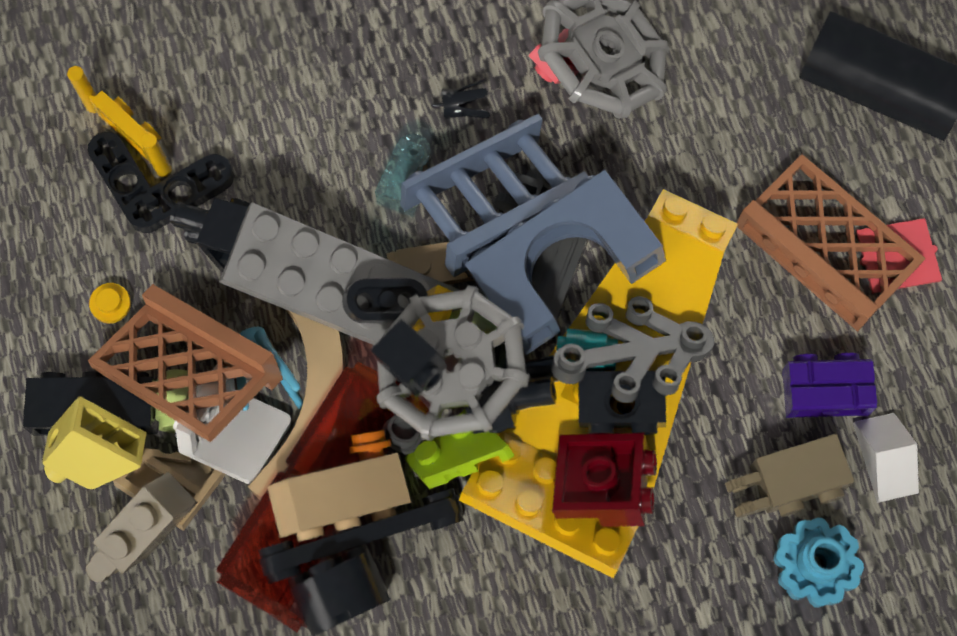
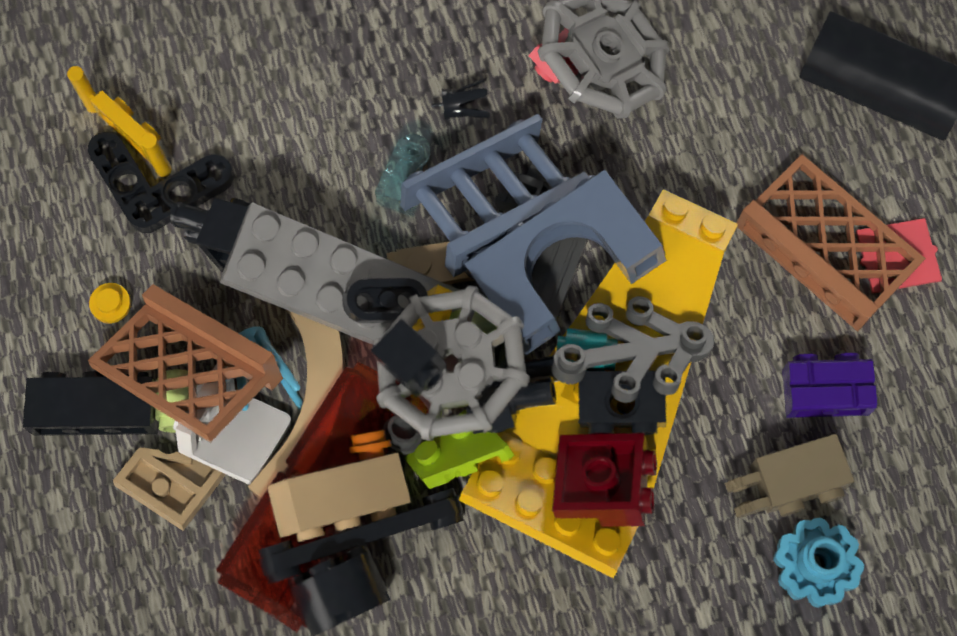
light yellow torso [42,396,146,489] -> none
dark tan hinge [85,472,198,584] -> none
white slope [853,413,919,503] -> none

